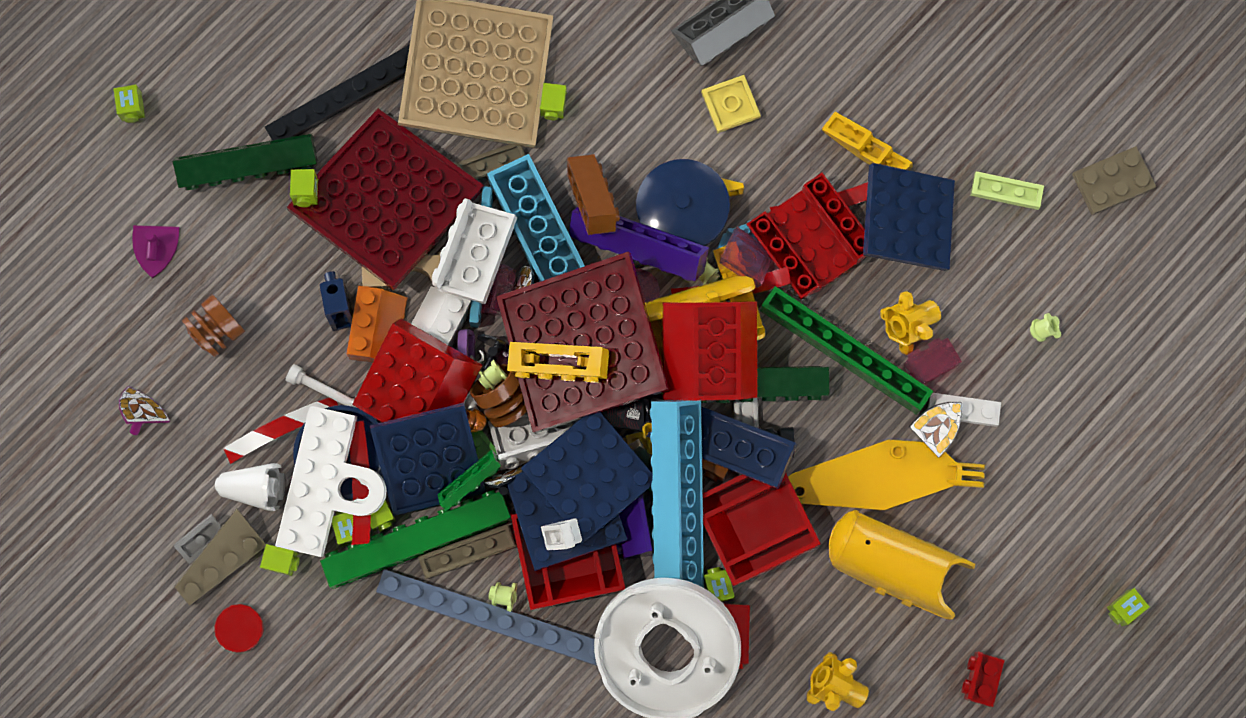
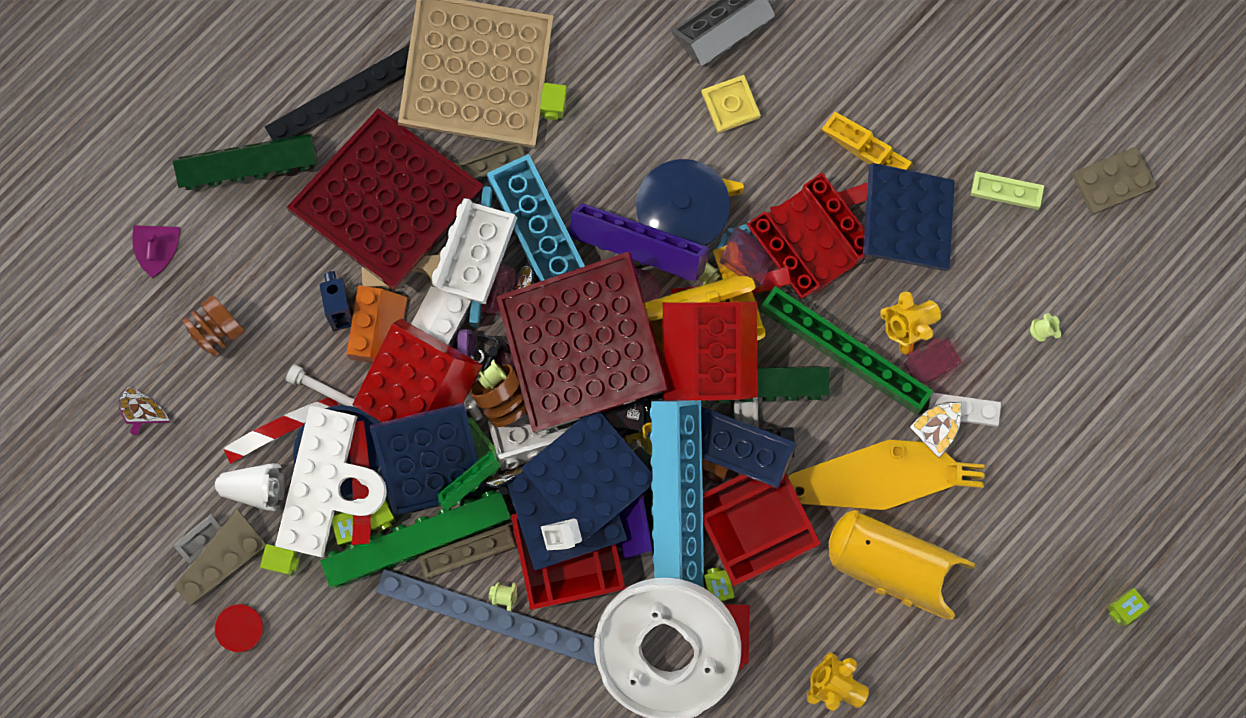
lime brick [113,85,145,123] -> none
lime brick [290,169,318,207] -> none
orange plate [466,409,486,433] -> none
yellow brick [507,342,609,383] -> none
dark orange brick [567,154,620,235] -> none
red bracket [961,651,1005,707] -> none

